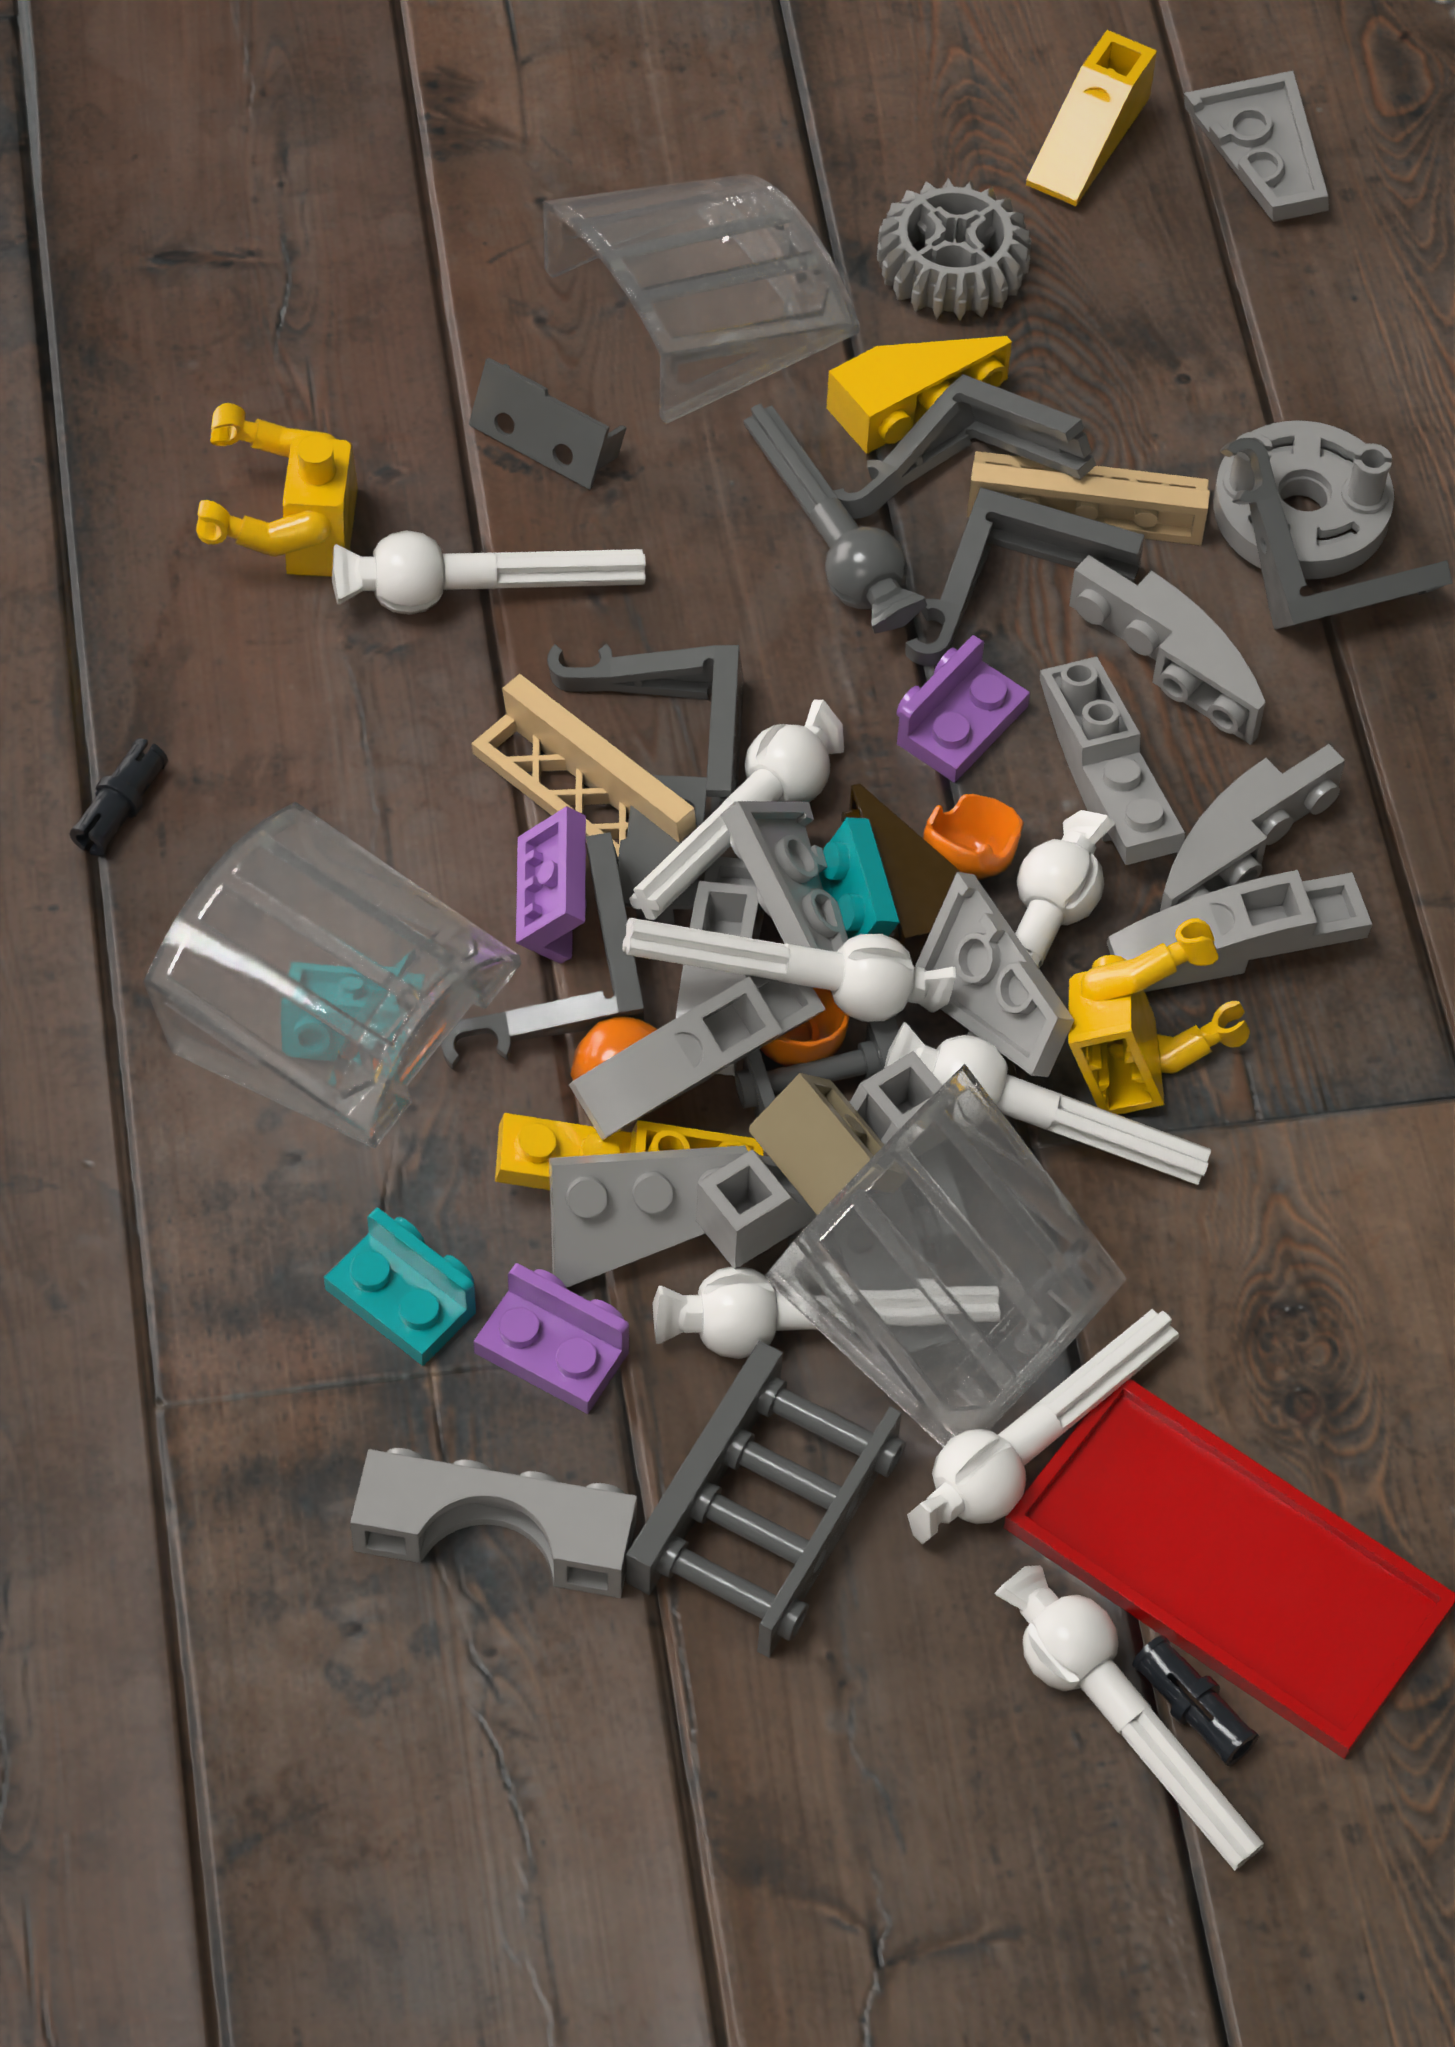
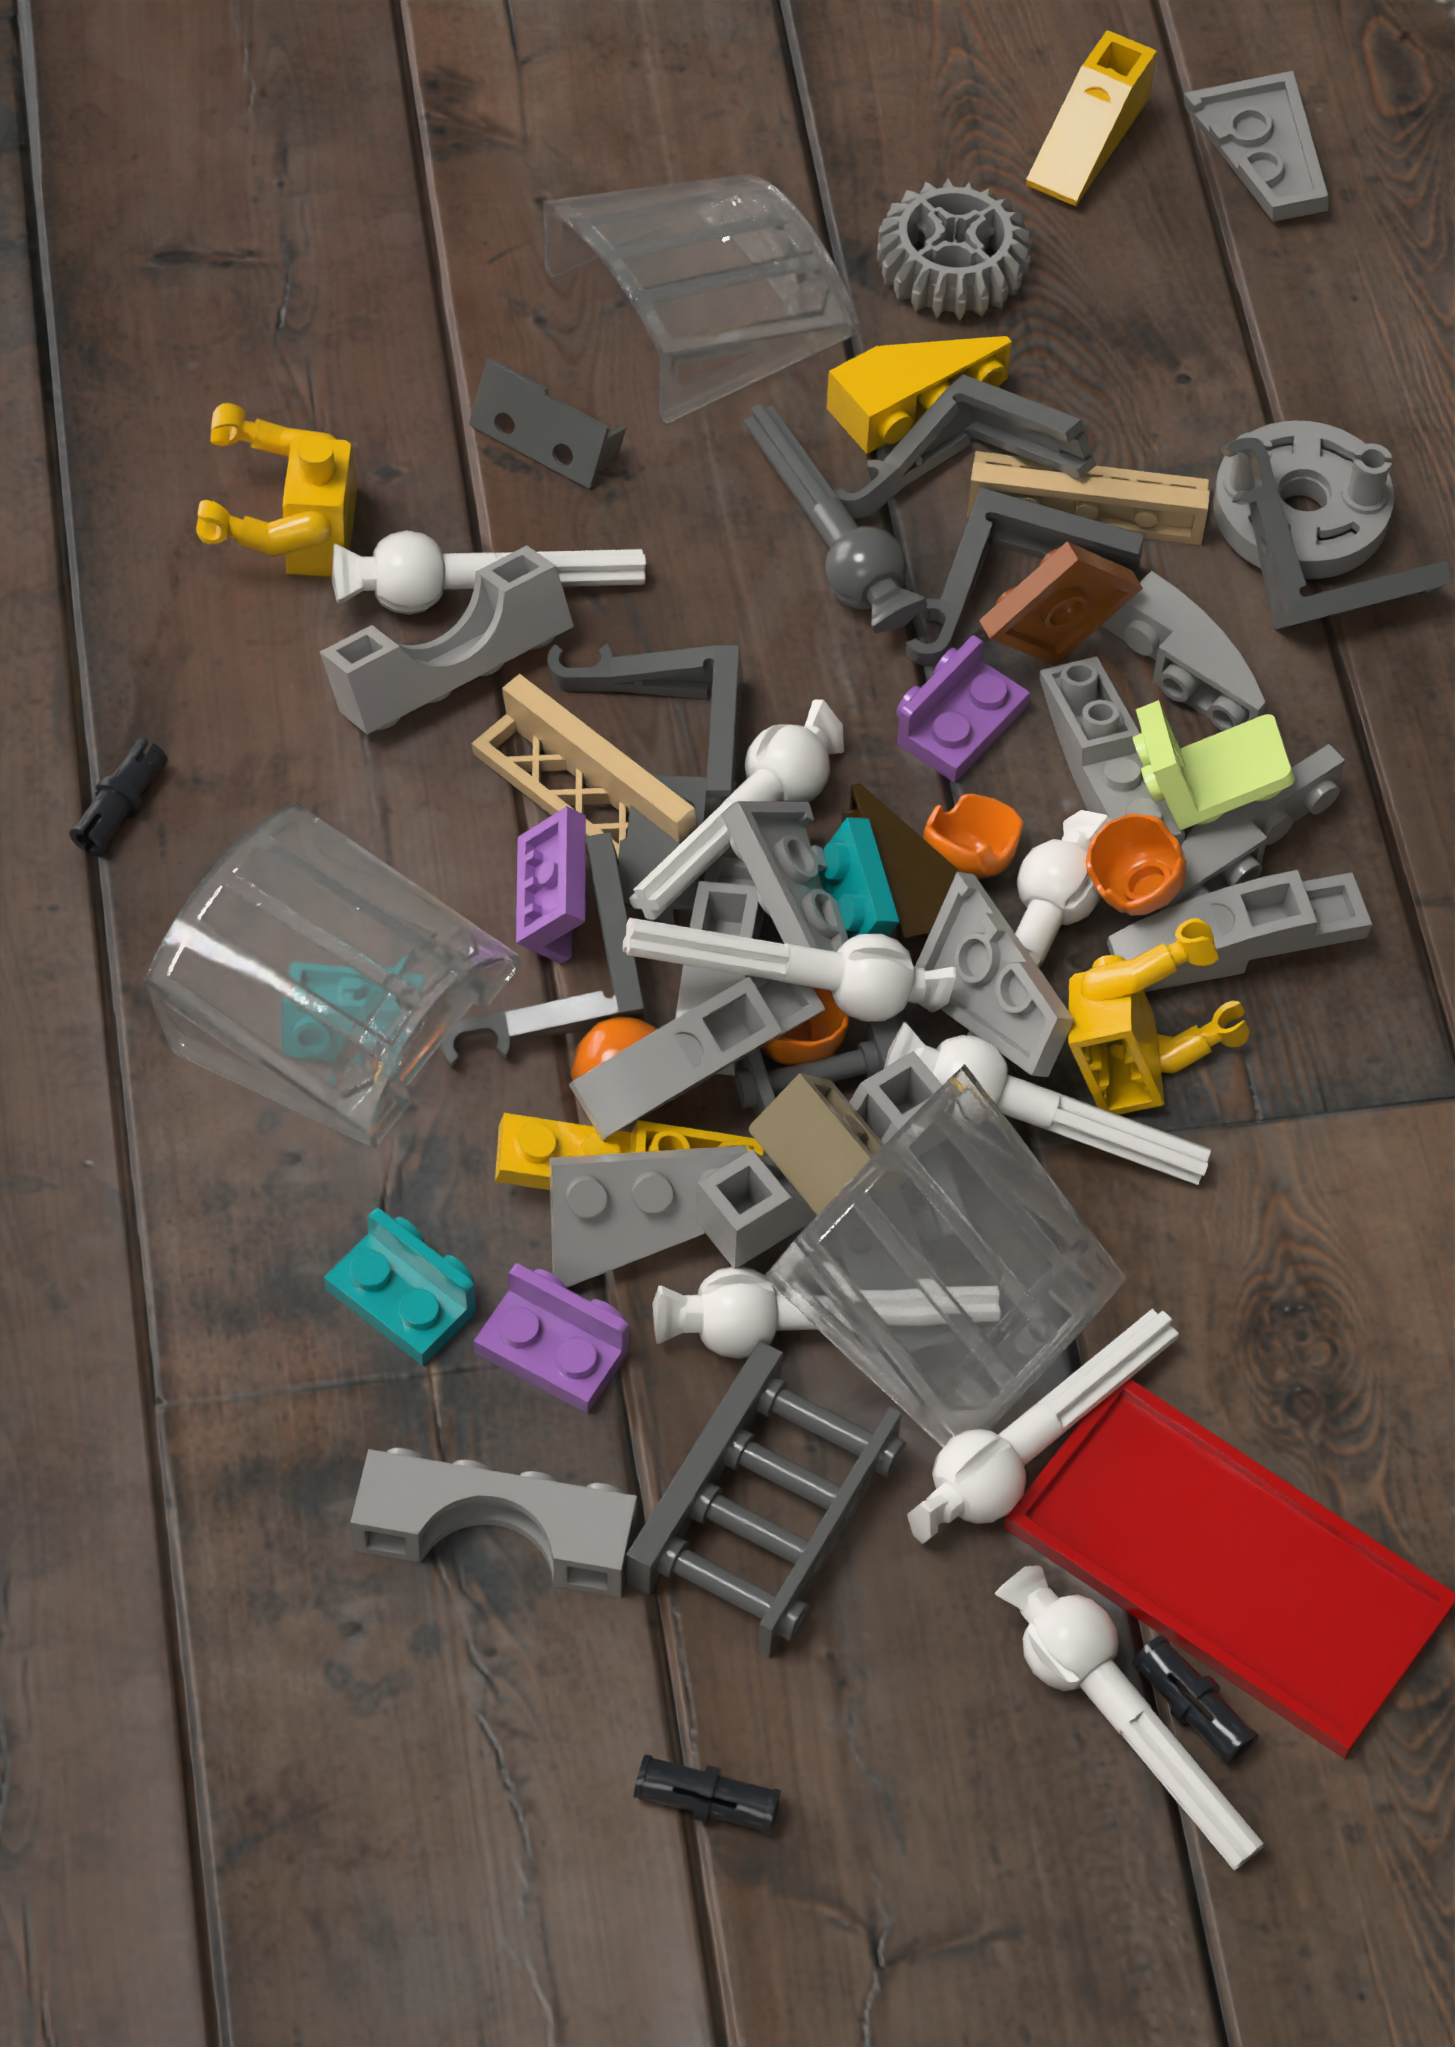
none -> light grey arch [320,545,574,735]
none -> black pin [633,1754,781,1834]
none -> dark orange plate [979,541,1143,665]
none -> orange hair [1085,813,1187,916]
none -> yellowish green bracket [1132,700,1295,831]

